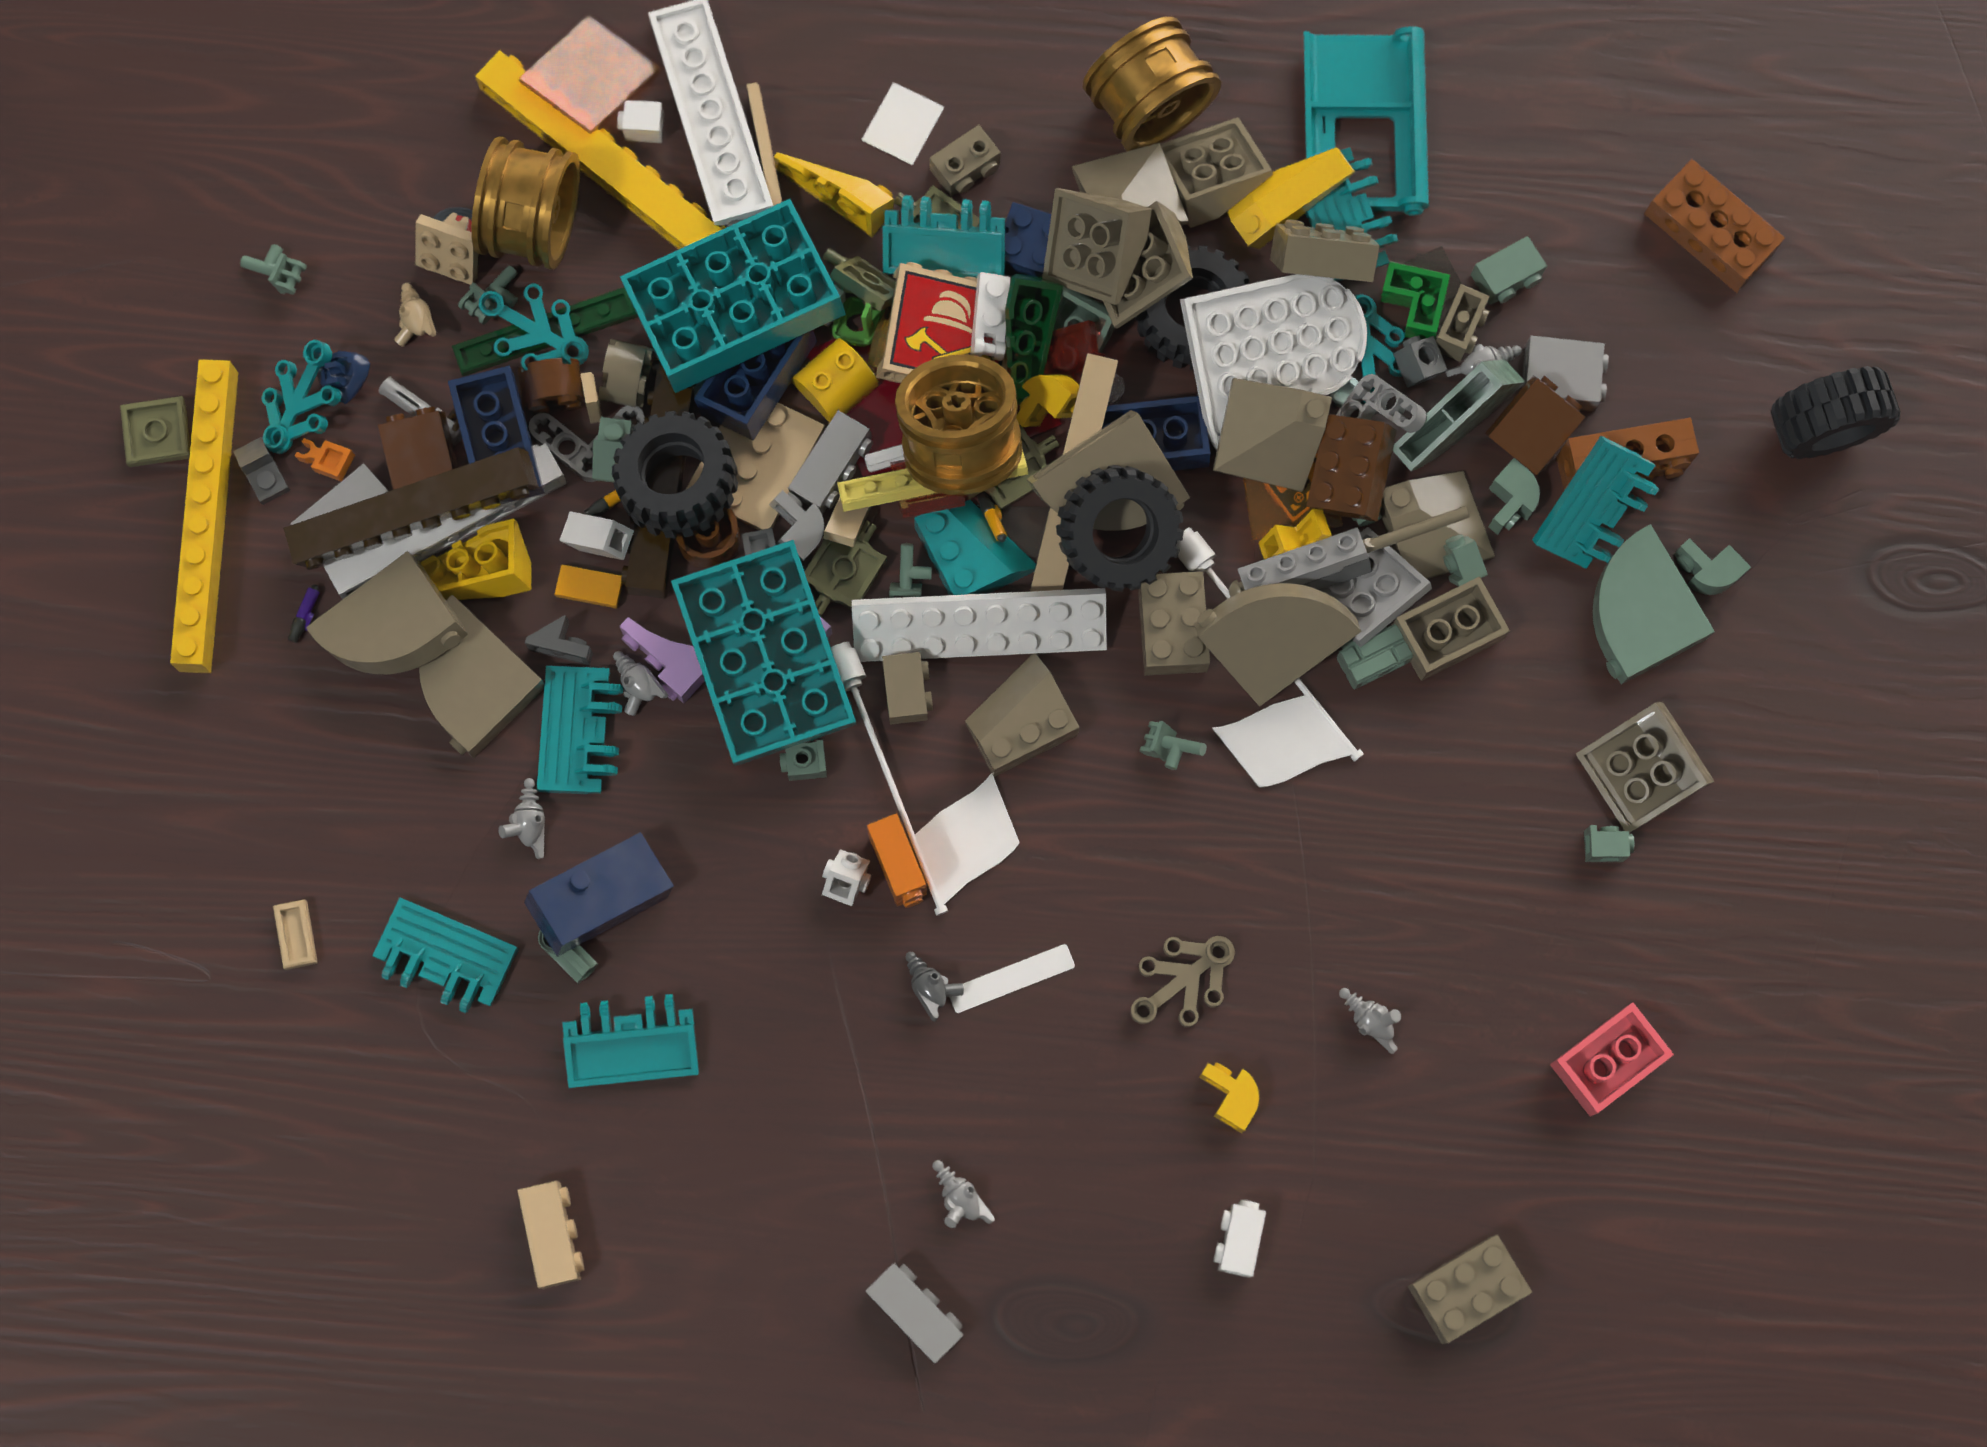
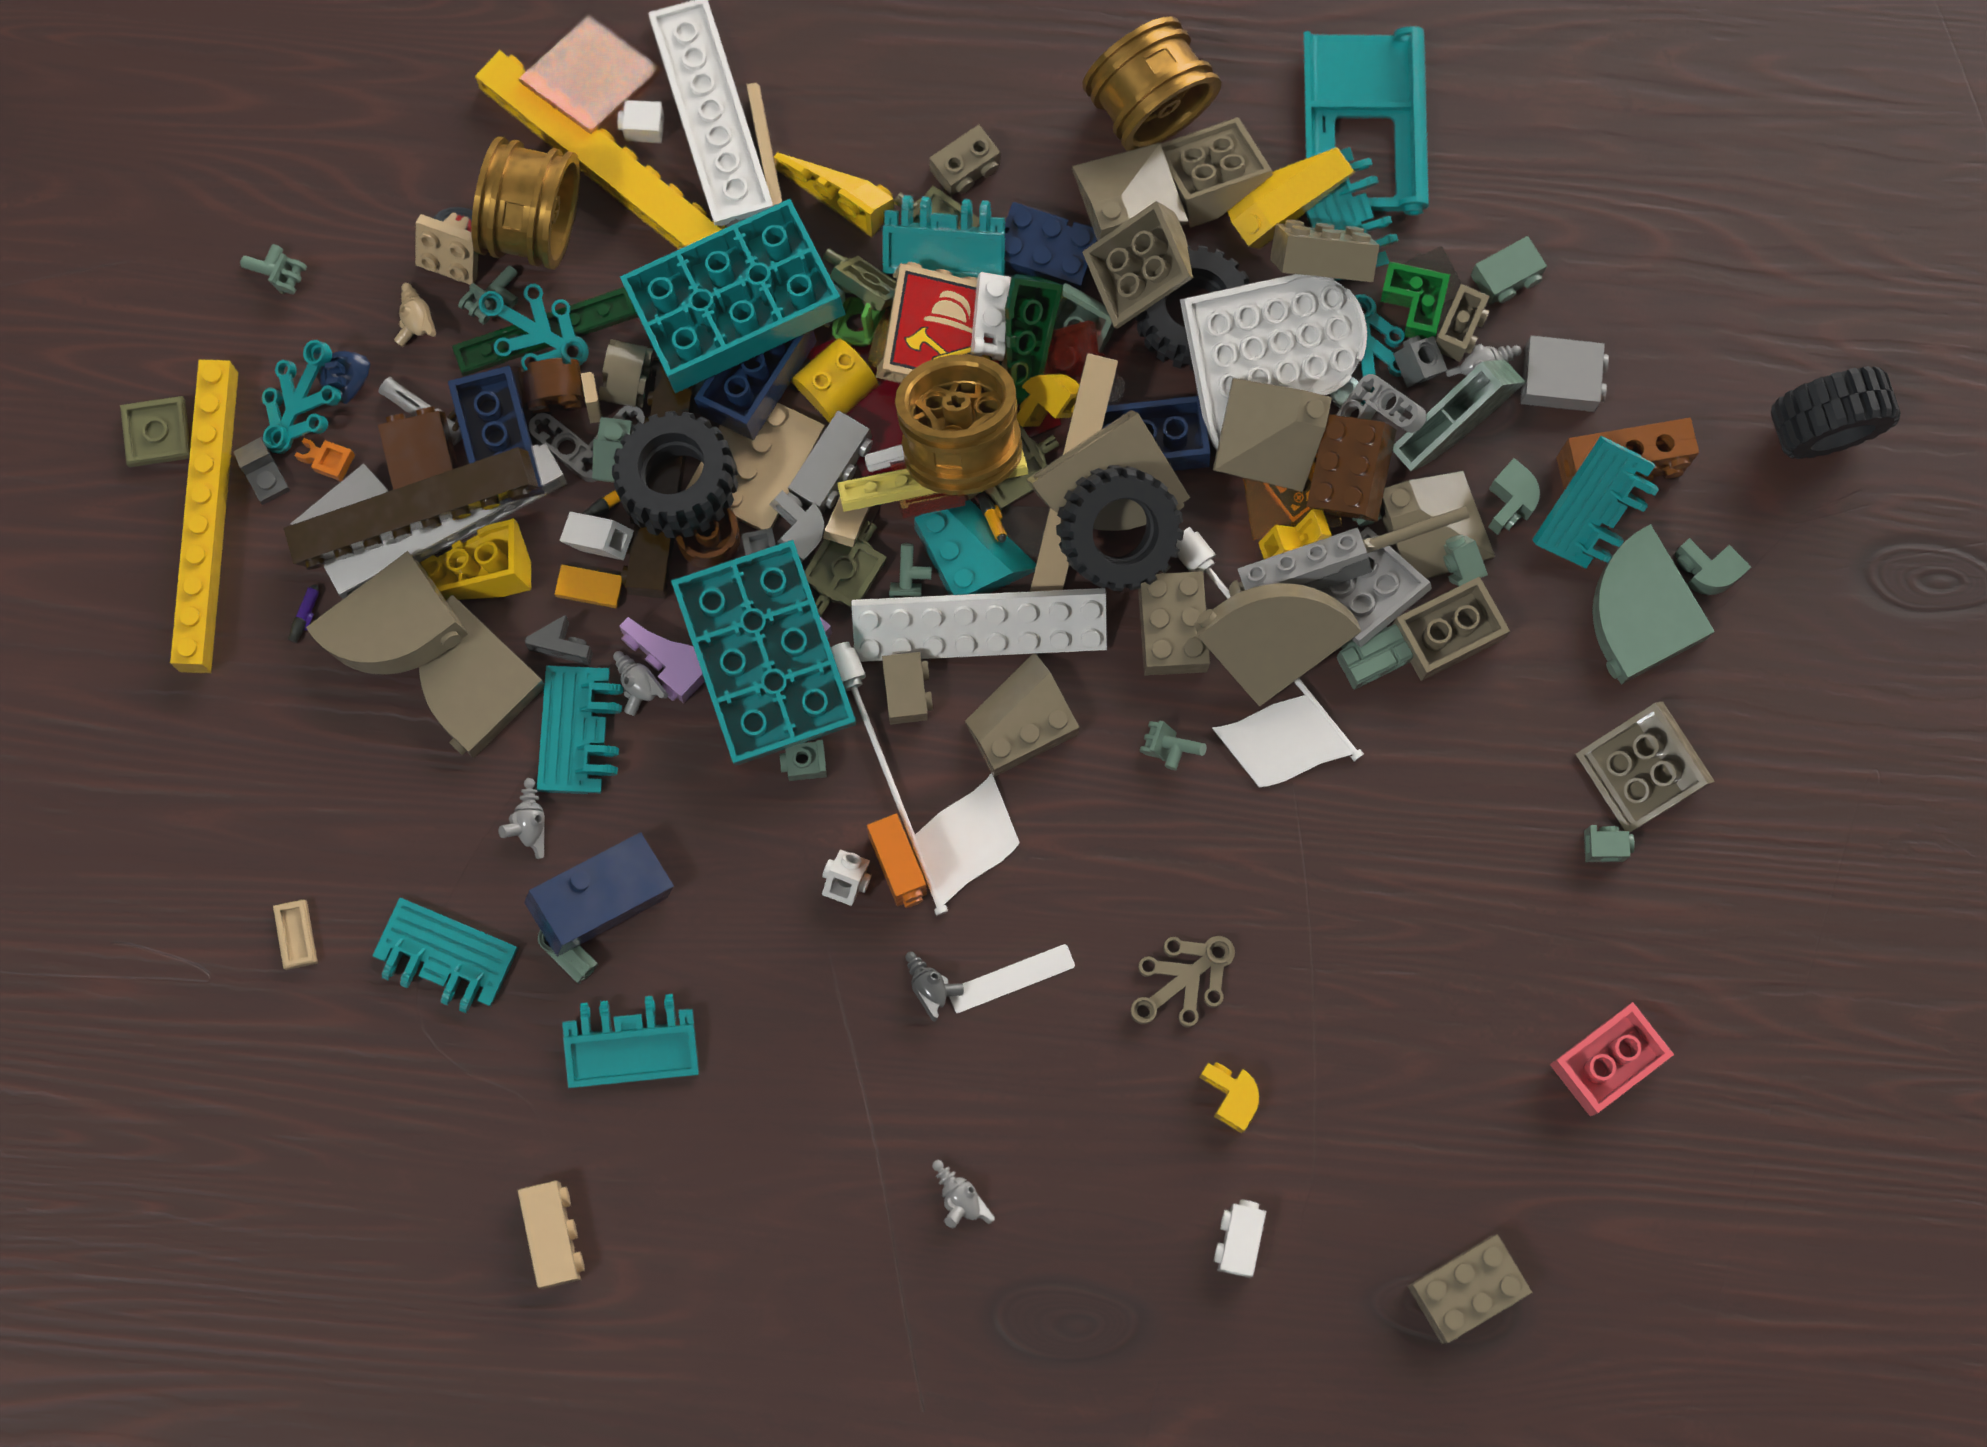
white sticker [862,82,944,165] -> none
light grey brick [866,1263,963,1364] -> none
dark tan slope [1043,188,1152,305] -> none
light grey piece [1339,988,1401,1054] -> none
reddish brown brick [1485,375,1585,475] -> none
dark orange brick [1645,159,1785,293] -> none

